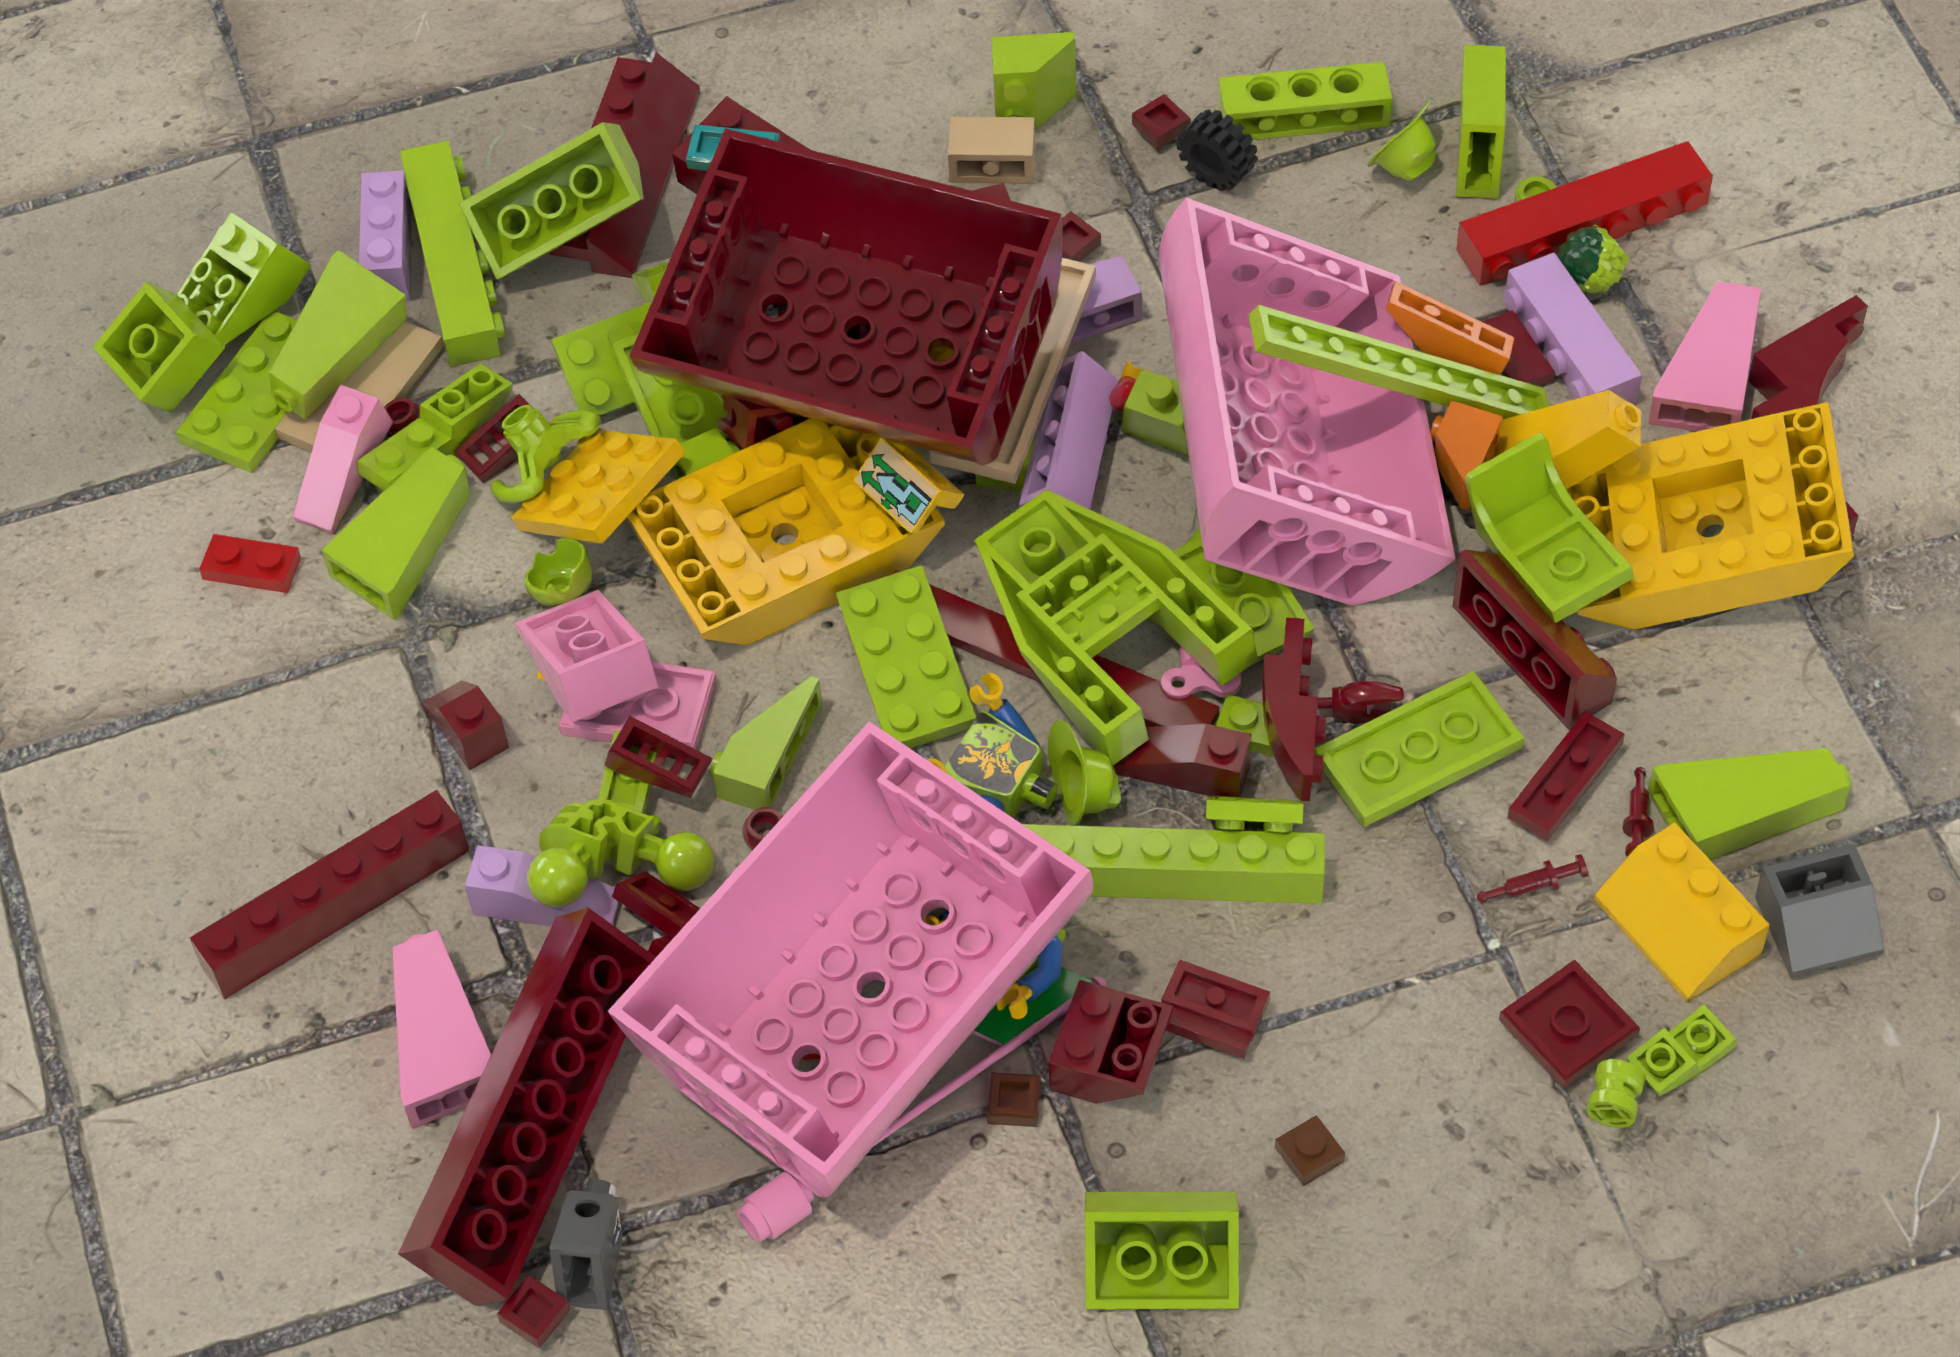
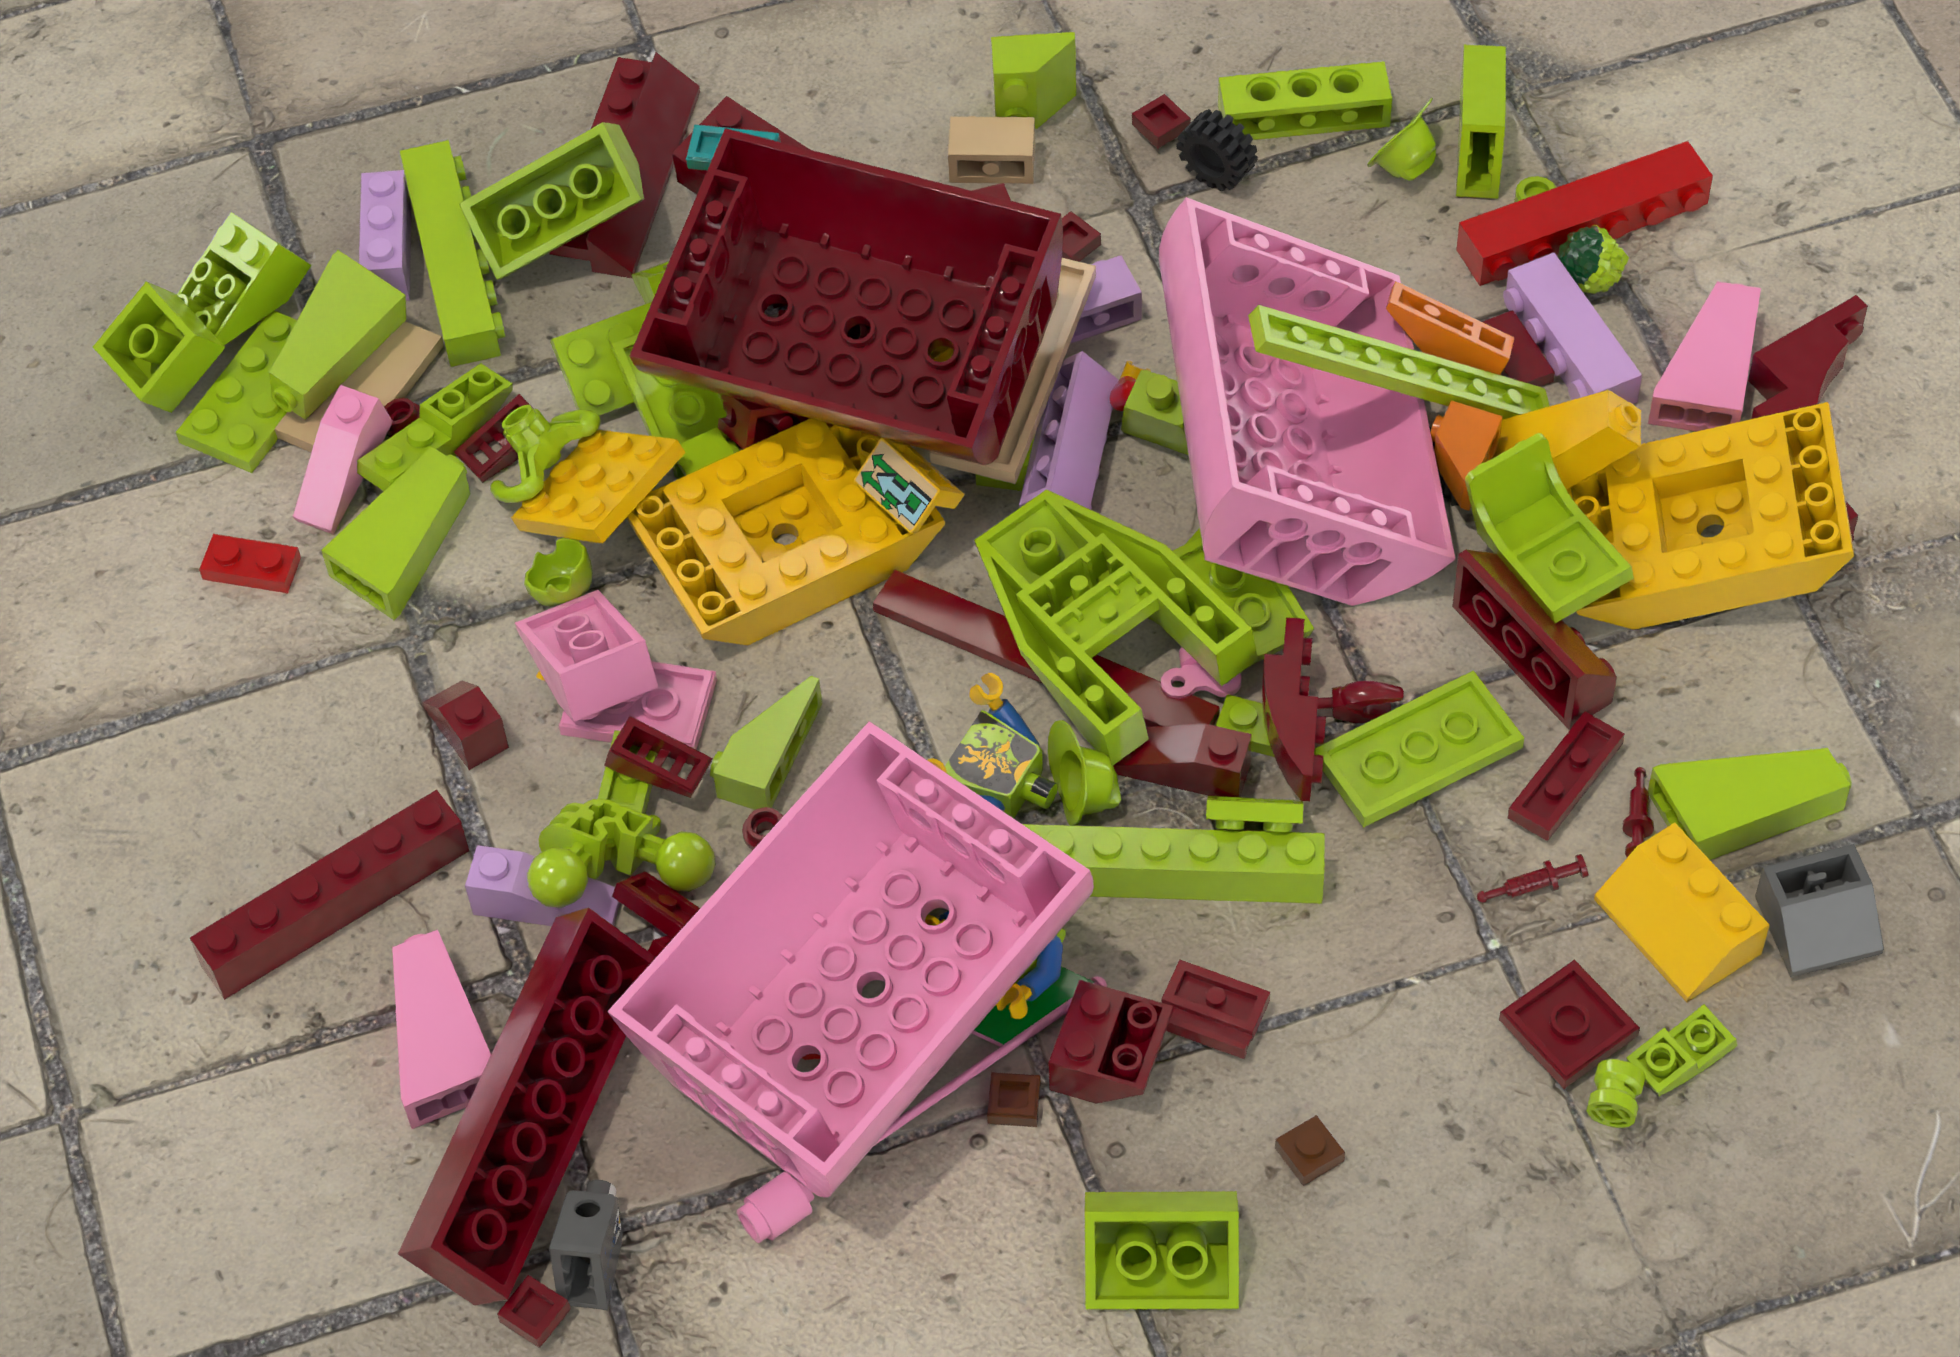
lime plate [836,565,976,748] -> none

